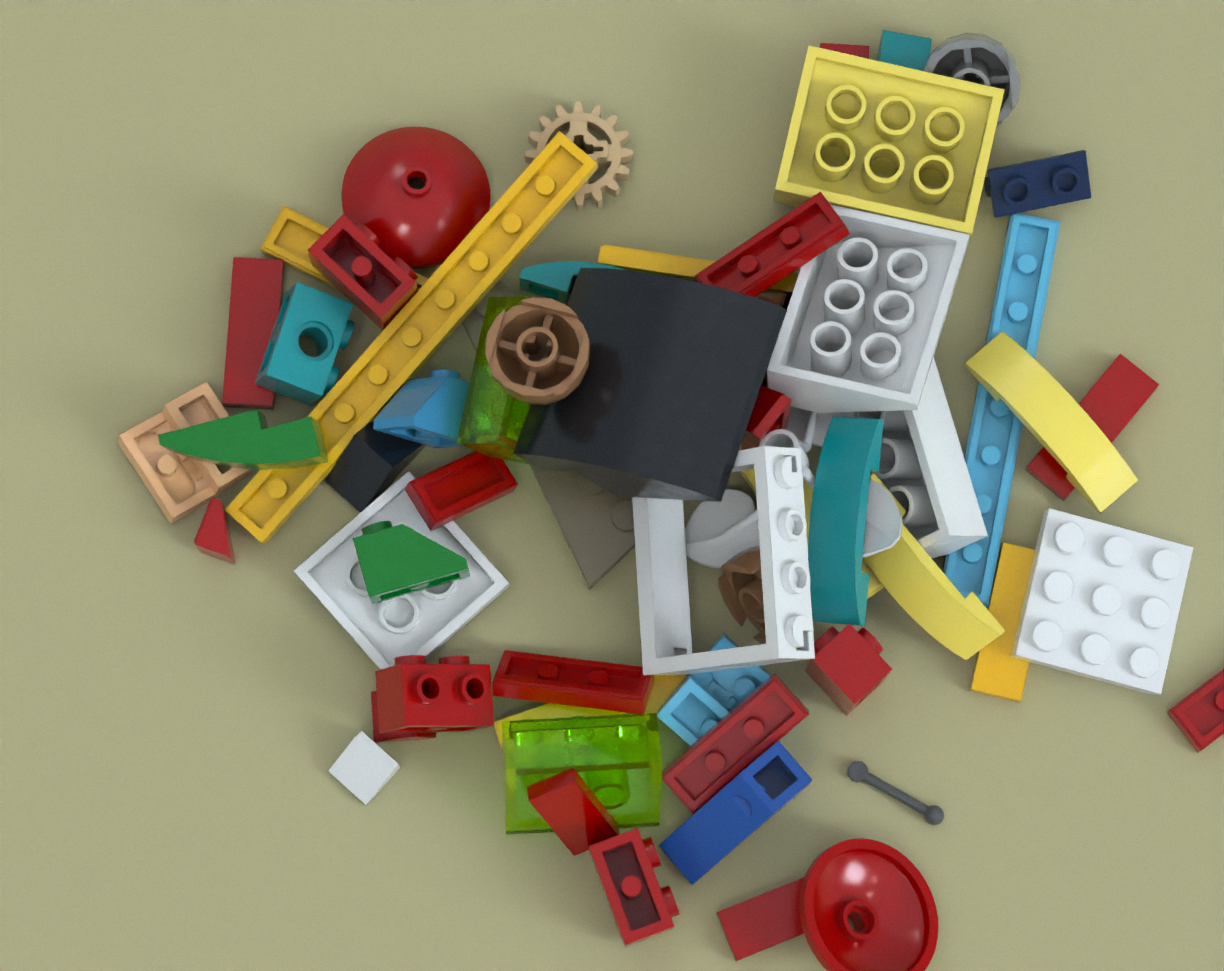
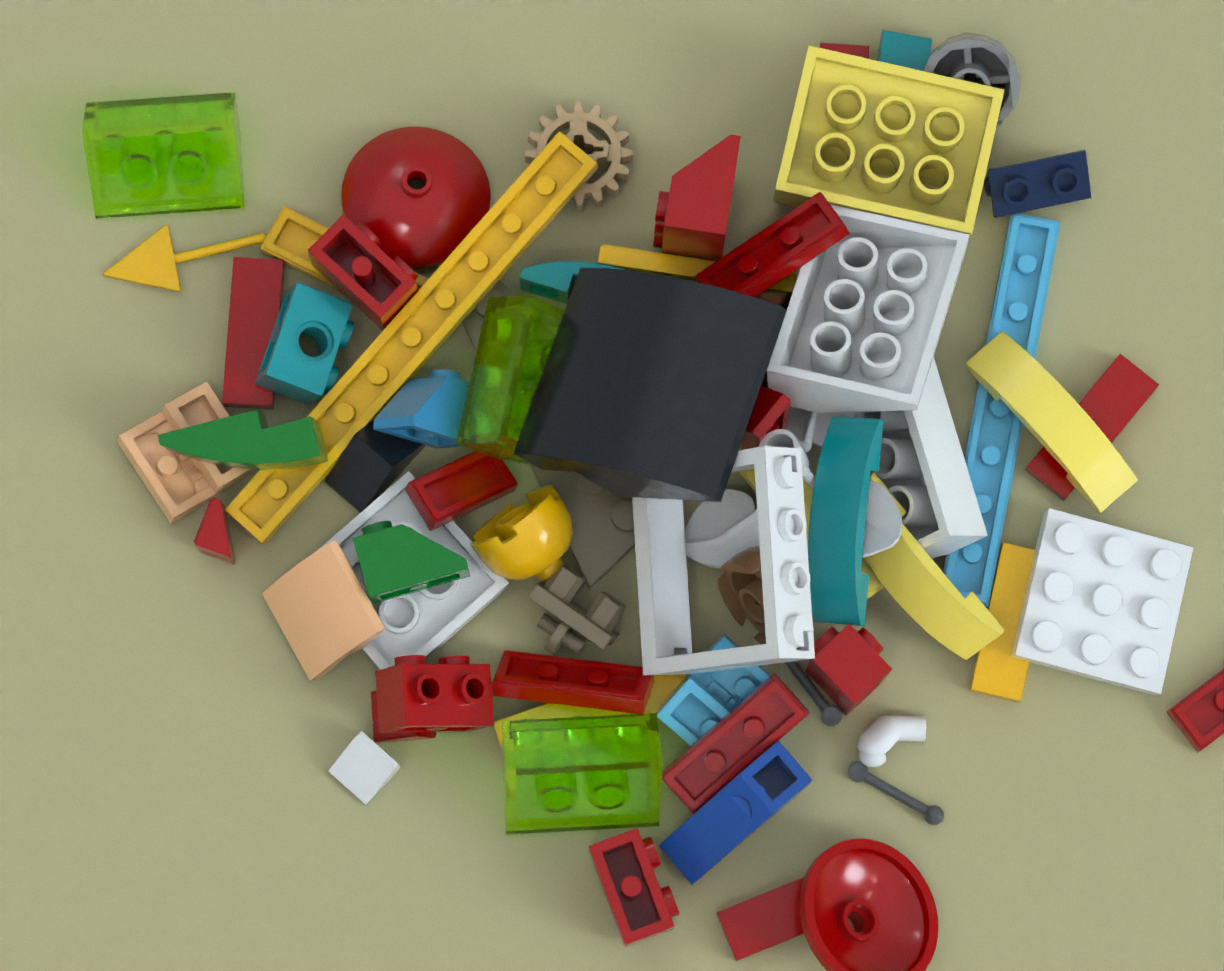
medium nougat cylinder [485,297,590,405] -> none
red tile [527,768,620,856] -> none
none -> clear neon green slope [82,92,245,219]
none -> yellow piece [102,223,267,293]
none -> light nougat slope [262,540,385,681]
none -> yellow cylinder [470,485,573,581]
none -> dark tan hips [528,564,626,655]
none -> red slope [653,135,741,261]
none -> dark grey hinge [784,661,842,726]
none -> white arm [857,715,927,767]

